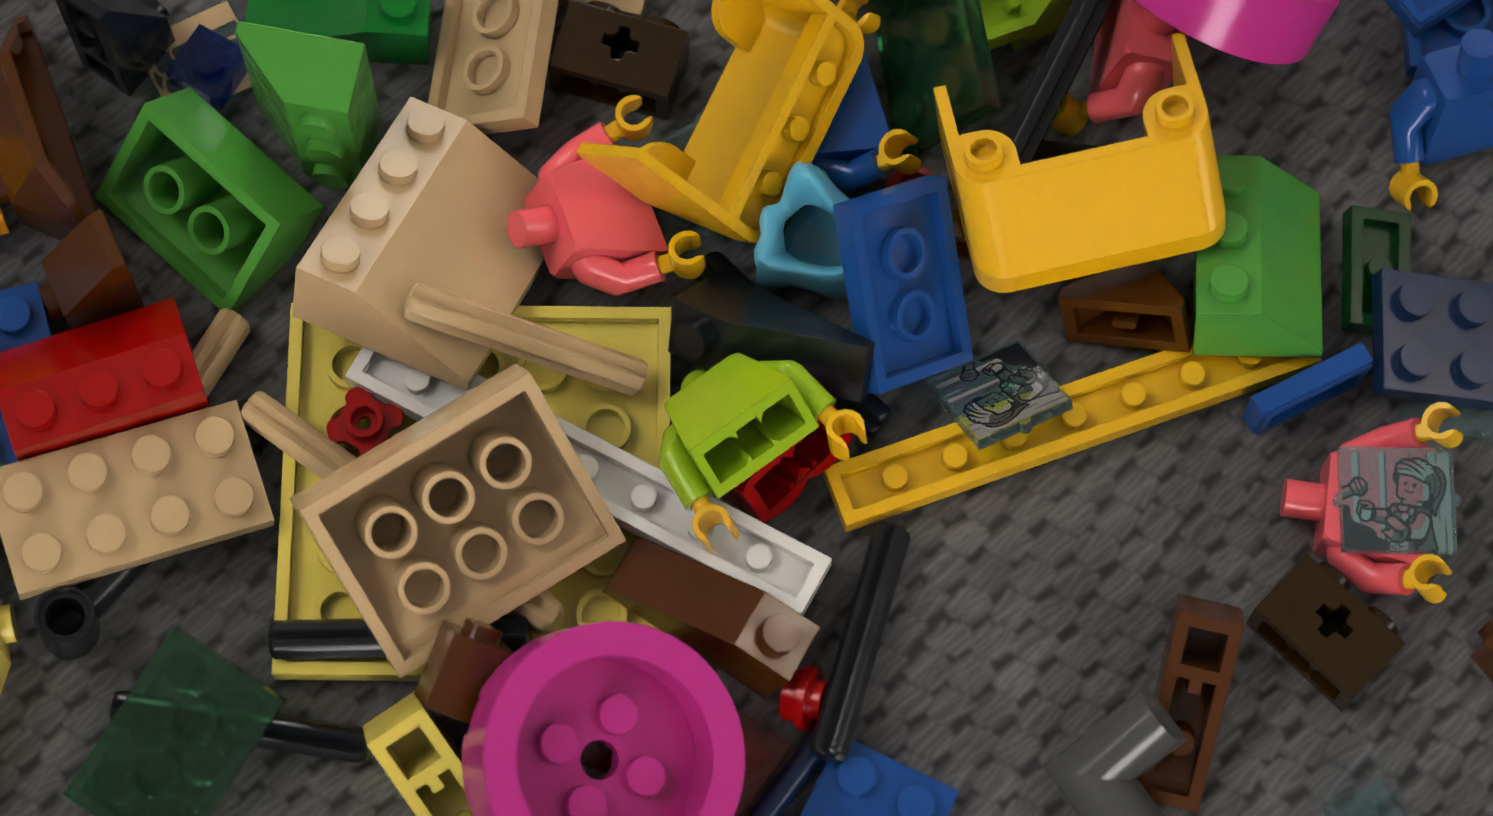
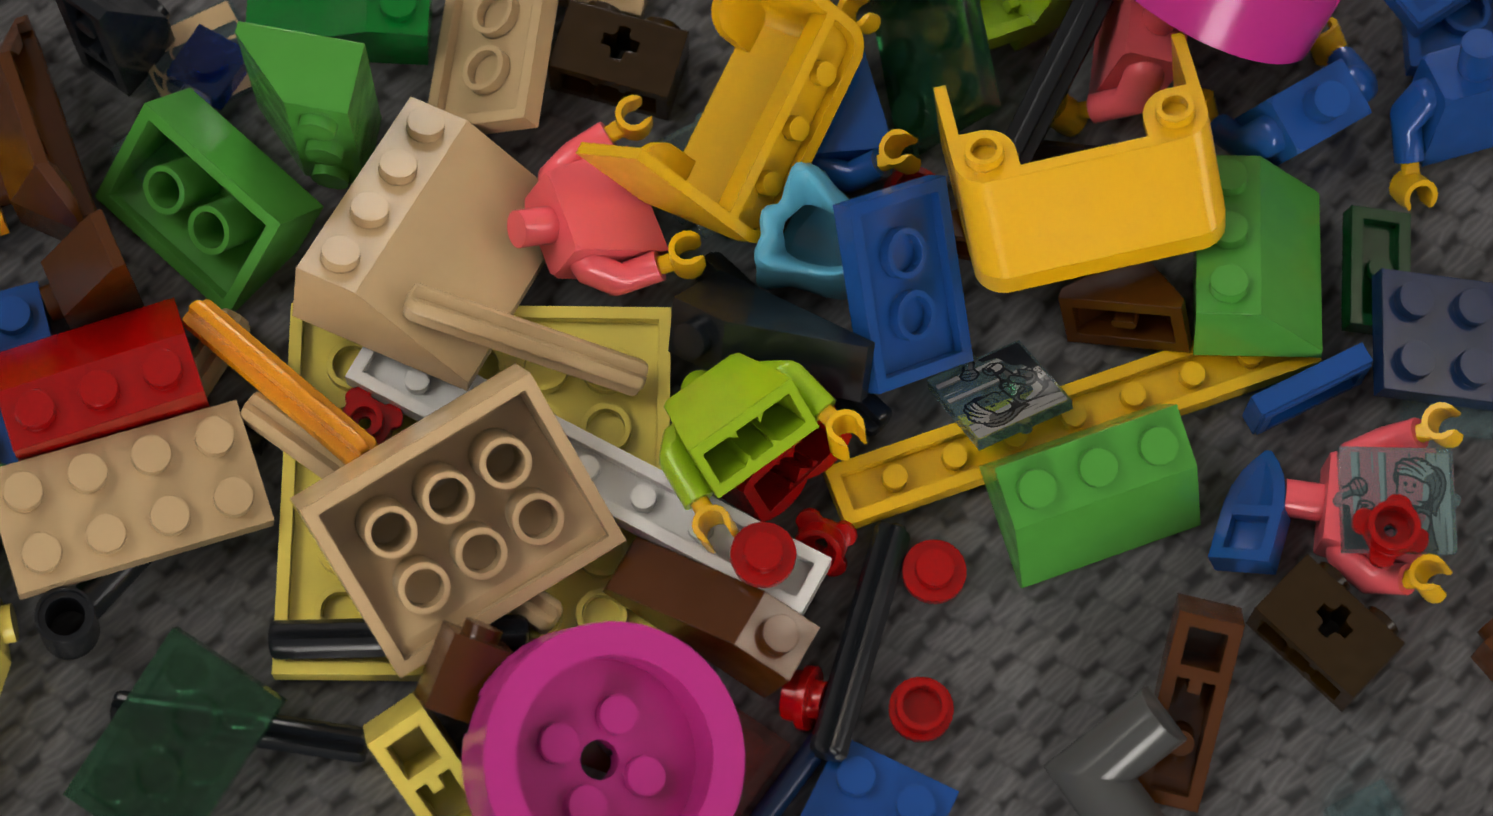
none -> light orange axle [182,299,378,465]
none -> red plate [730,522,796,588]
none -> red plate [795,508,858,577]
none -> red plate [888,677,954,743]
none -> red plate [902,539,967,604]
none -> bright green slope [979,404,1201,588]
none -> blue torso [1202,17,1378,166]
none -> blue plate [1208,450,1291,575]
none -> red plate [1351,494,1429,569]

